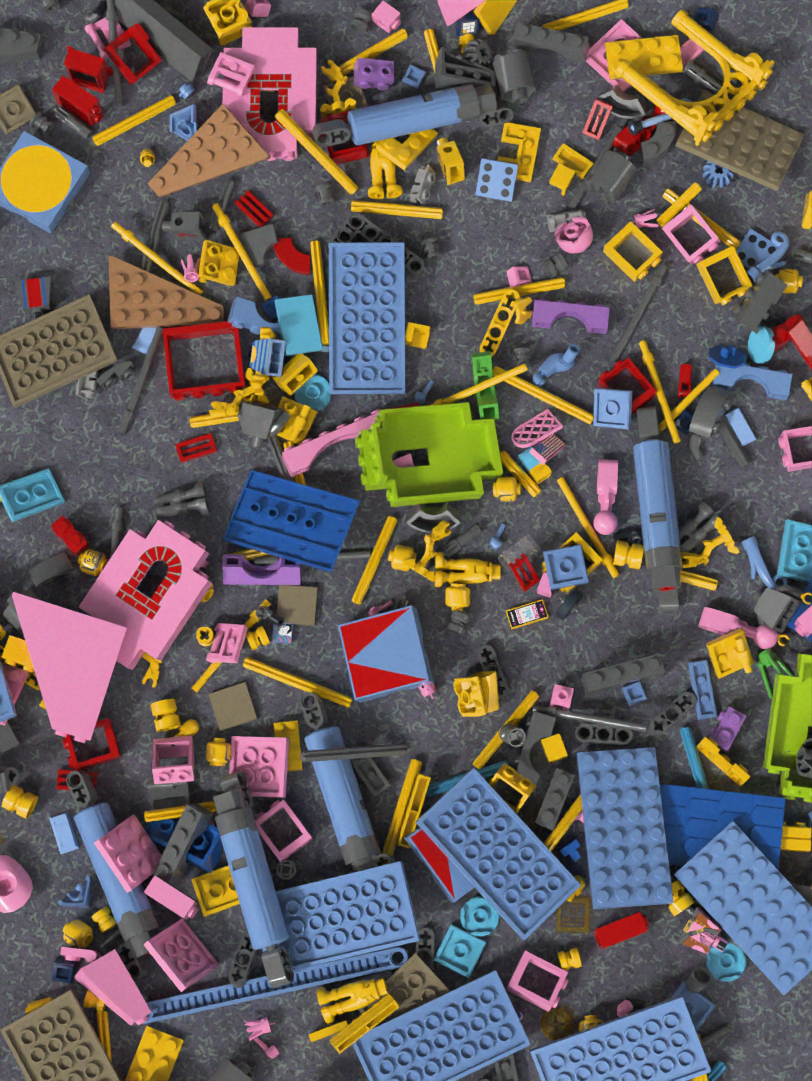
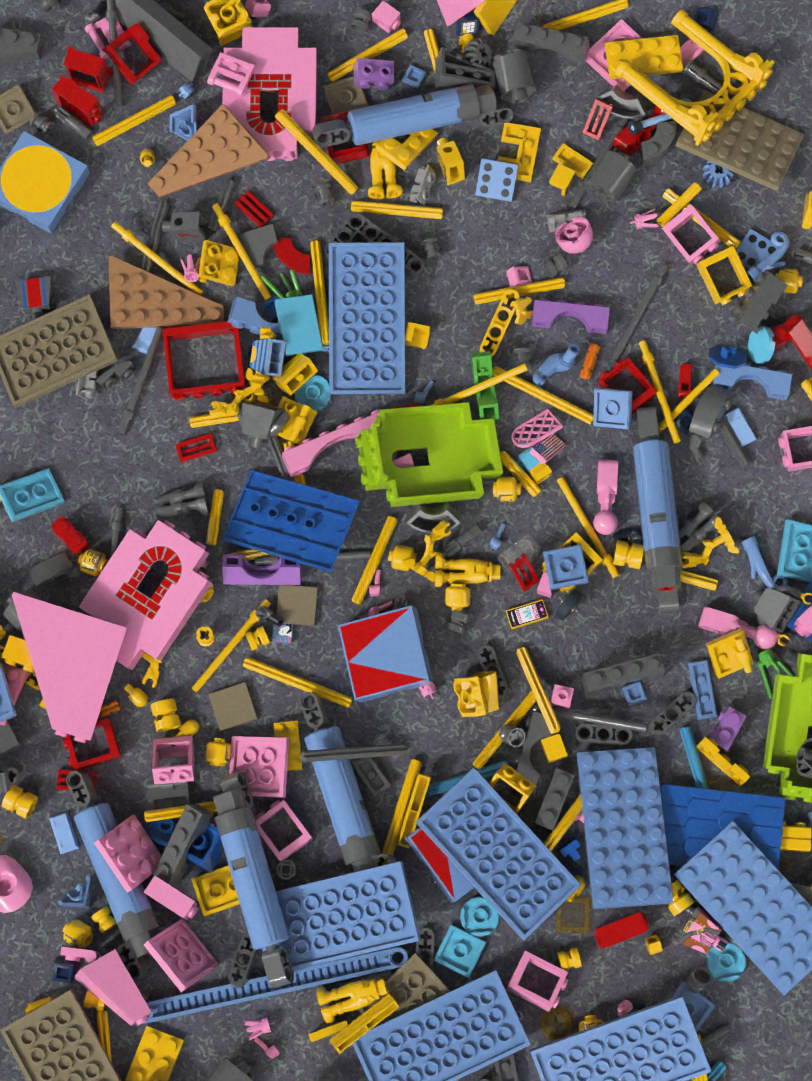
bright pink plate [206,623,248,663] -> none
yellow piece [320,60,357,117] -> none
yellow window [603,221,662,282] -> none
none -> orange axle [98,700,120,719]
none -> yellow cylinder [124,683,148,707]
none -> yellow axle [206,489,224,545]
none -> bright green plant [261,269,303,299]
none -> bright pink hand [369,569,381,597]
none -> yellow axle [516,647,561,734]
none -> orange axle [580,343,600,380]
none -> yellow piece [645,934,663,955]

